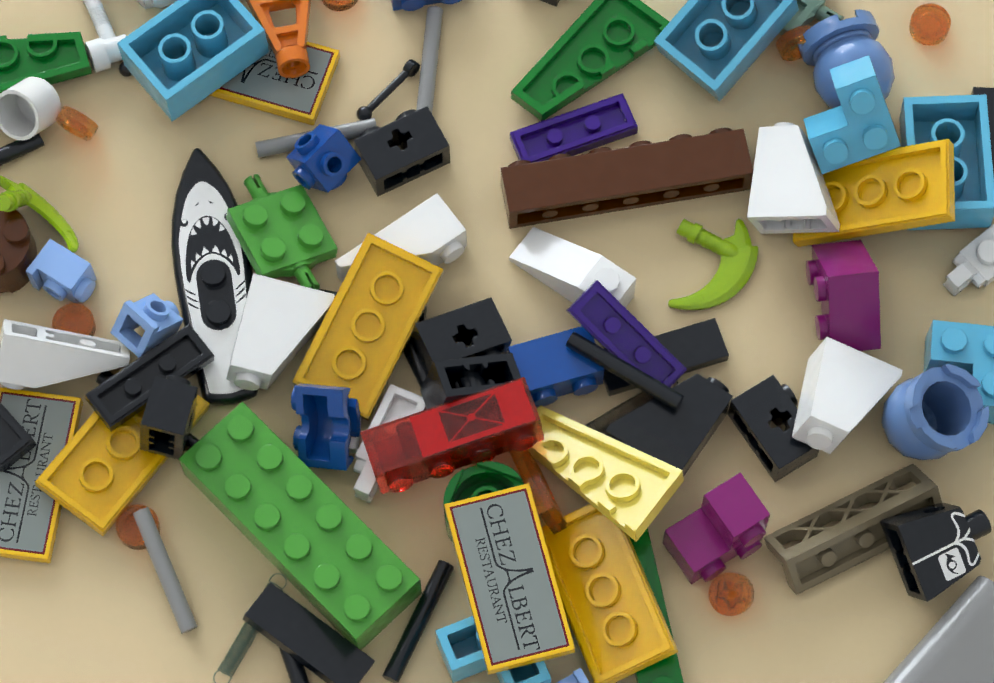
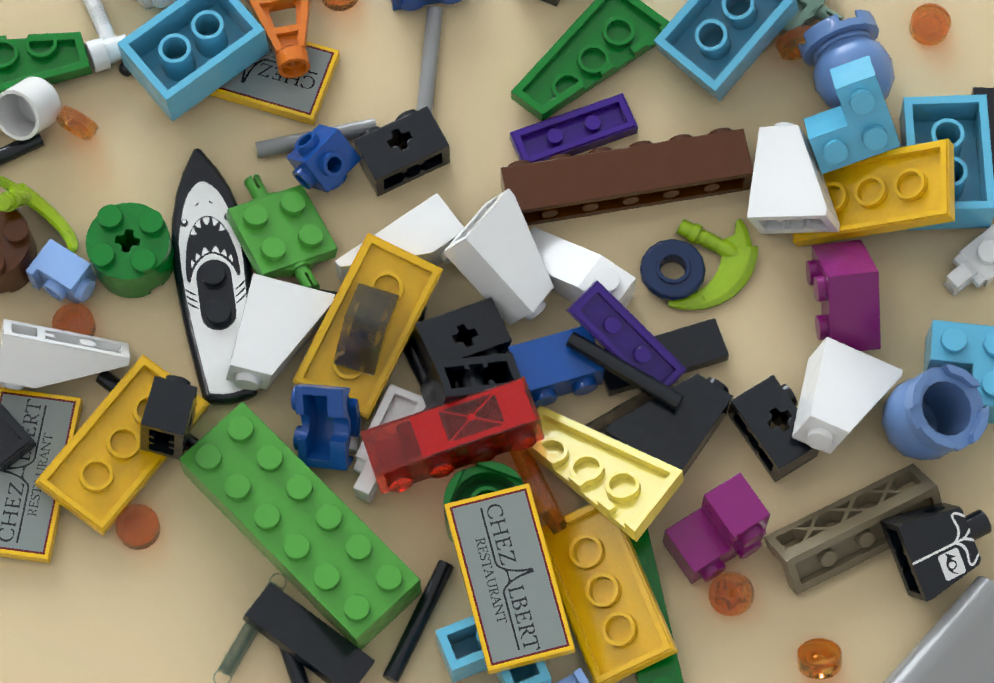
black tile [85,324,214,432] -> none
light blue brick [110,293,183,358] -> none
light grey bar [133,507,198,634] -> none
black hinge [356,59,420,121] -> none
none -> green brick [86,202,174,298]
none -> clear smoke slope [333,283,399,377]
none -> white slope [443,188,554,325]
none -> dark blue piece [640,239,706,301]
none -> clear orange tile [797,638,842,679]

